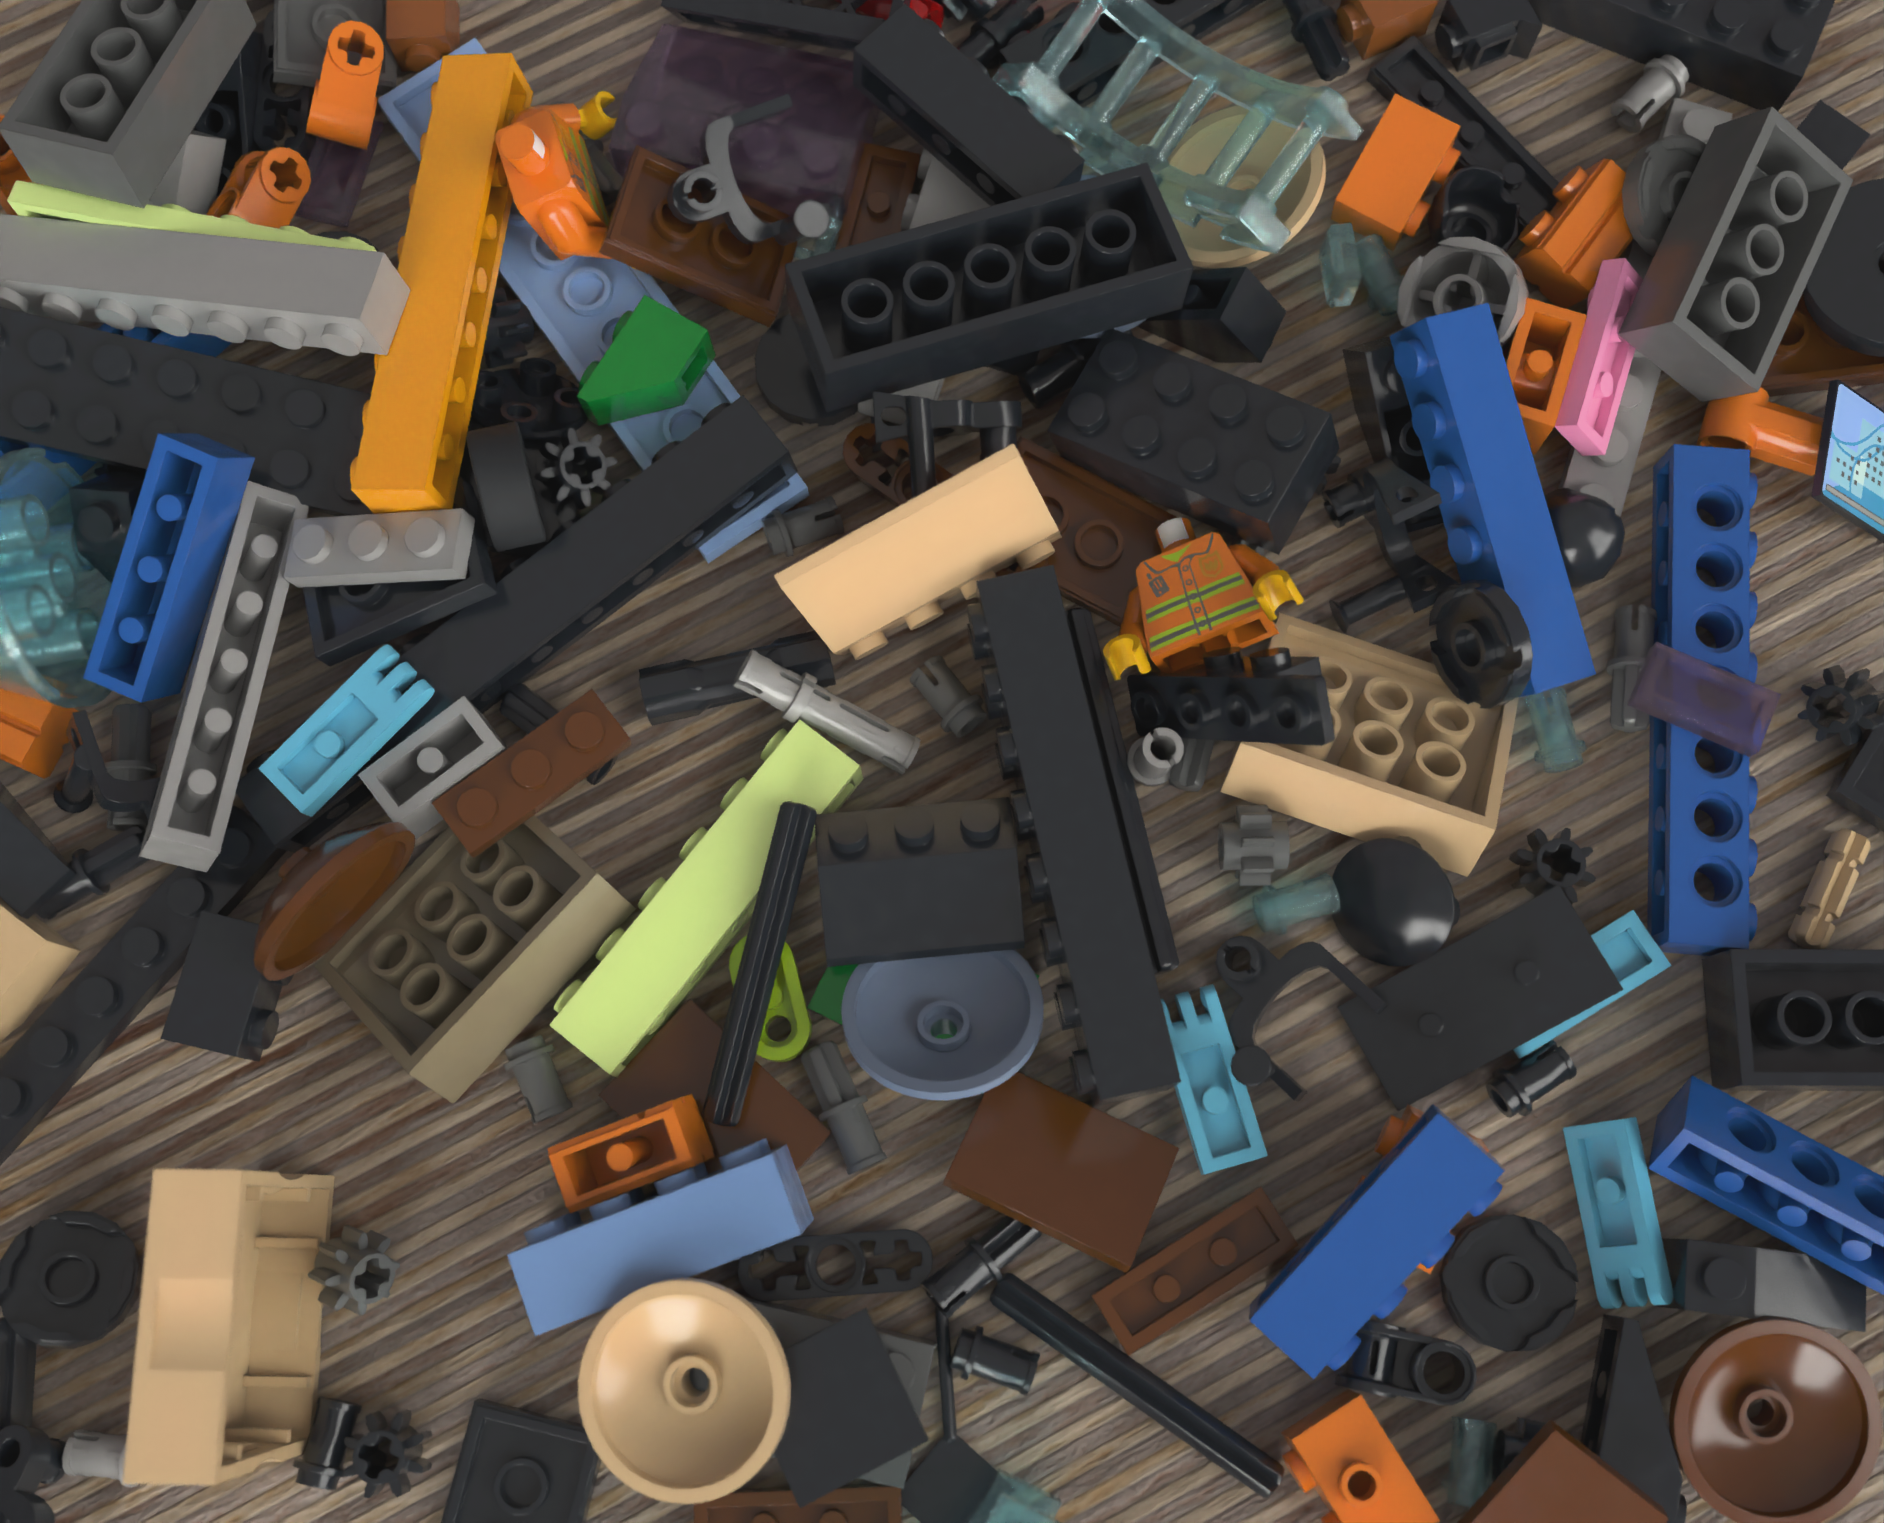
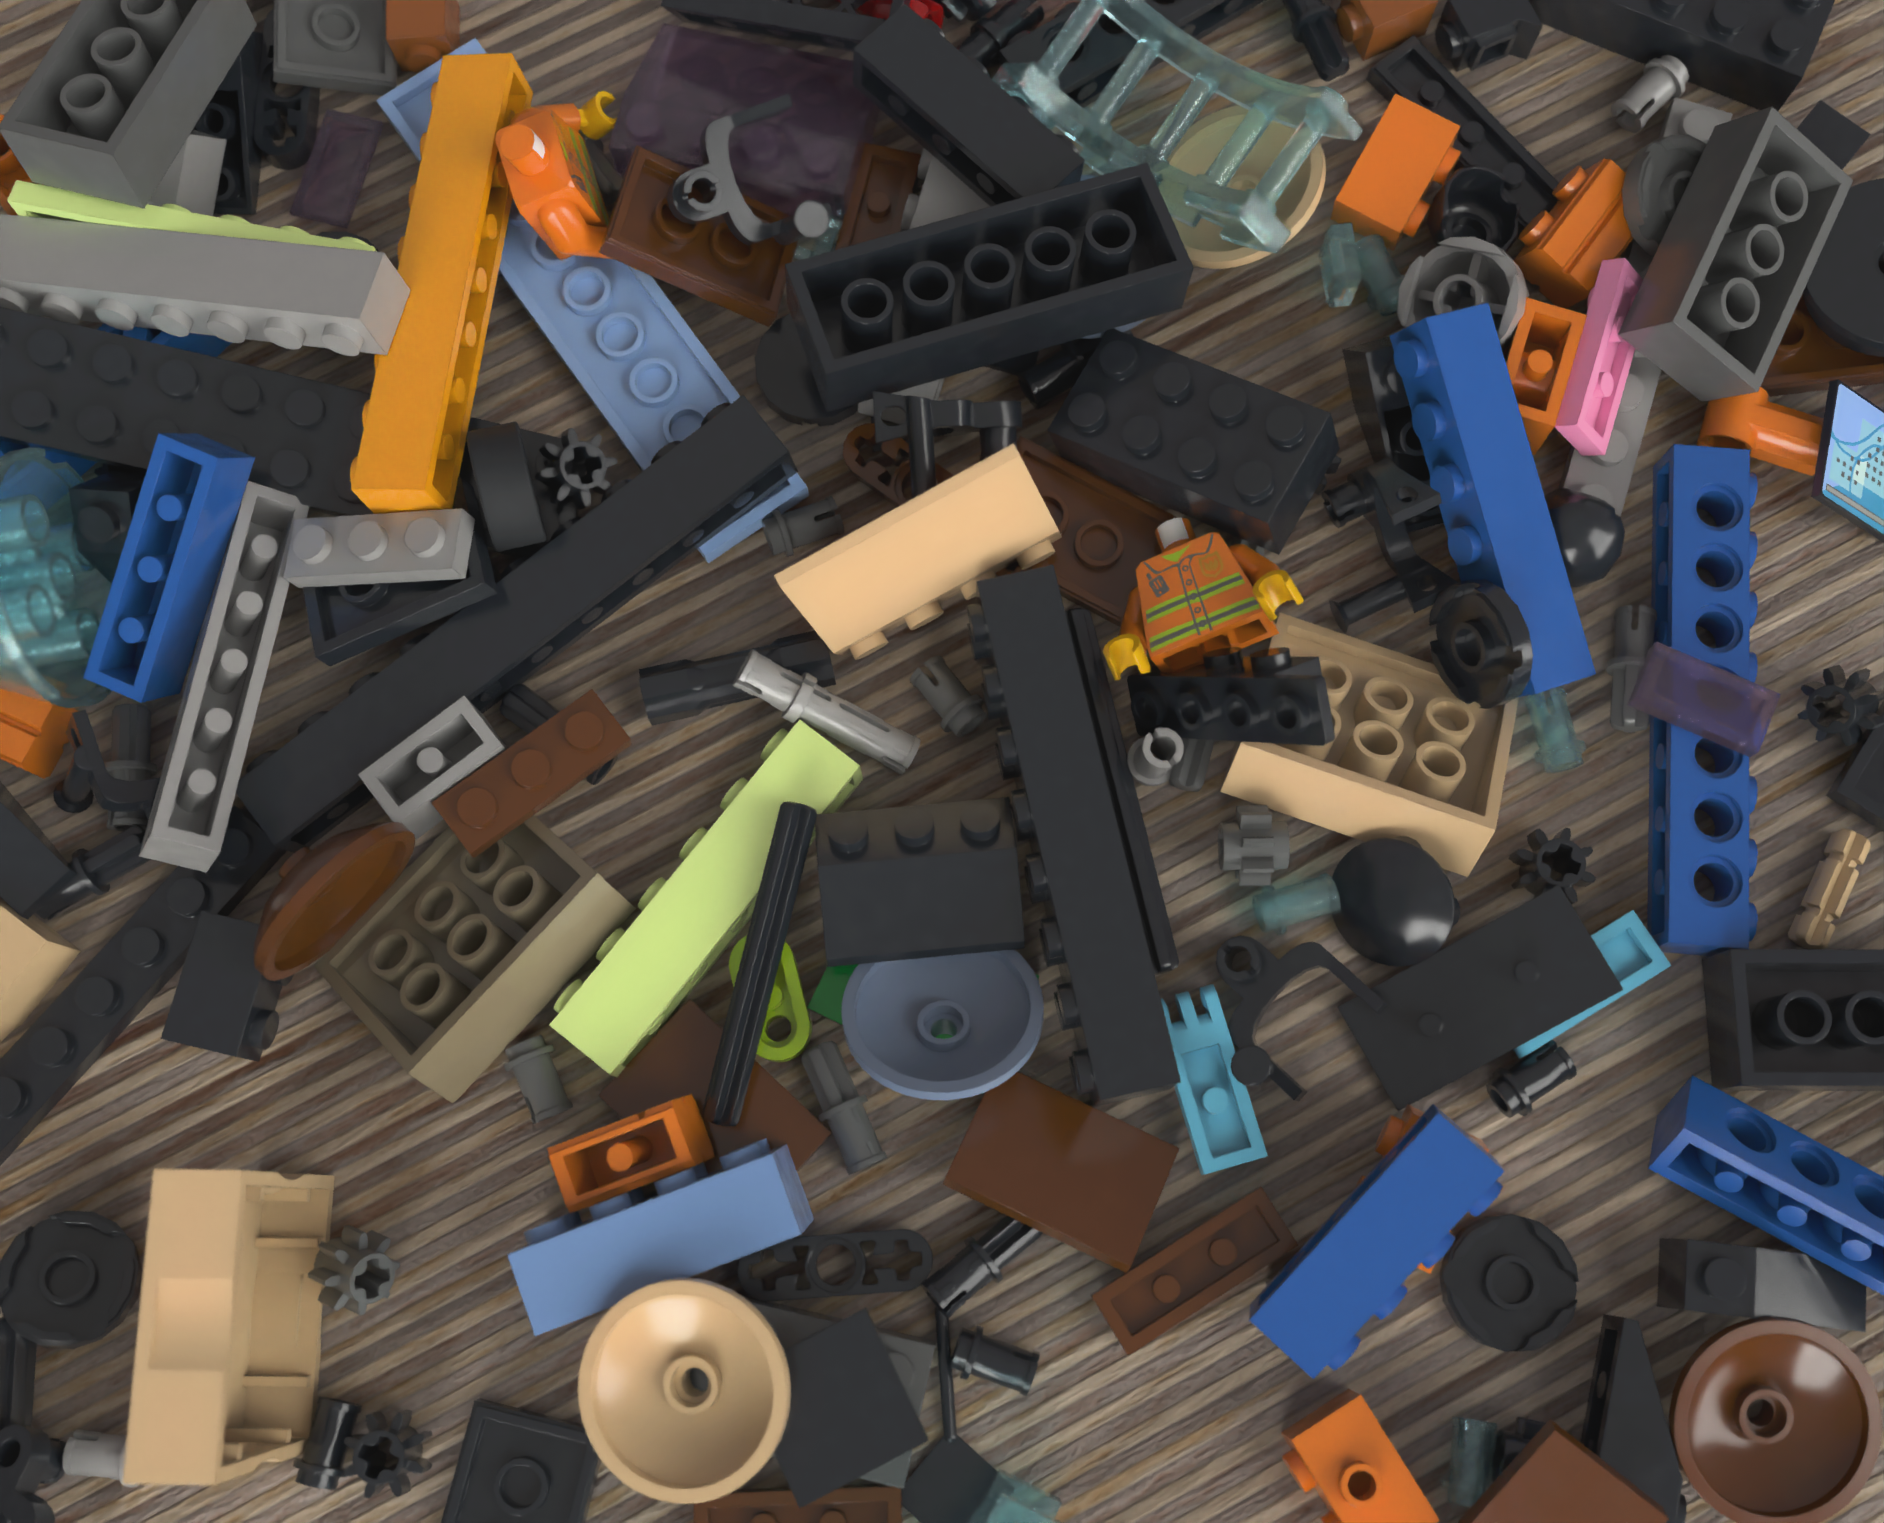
orange piece [206,147,311,228] -> none
medium azure hinge [258,644,435,817] -> none
orange piece [306,20,384,151] -> none
black dish [471,357,588,440] -> none
black gear [483,288,534,369] -> none
green slope [577,295,716,426] -> none
black axle [990,1273,1285,1498] -> none
black slope [1137,267,1287,363] -> none
black piece [1335,1320,1477,1405] -> none
medium azure hinge [1563,1117,1673,1309] -> none

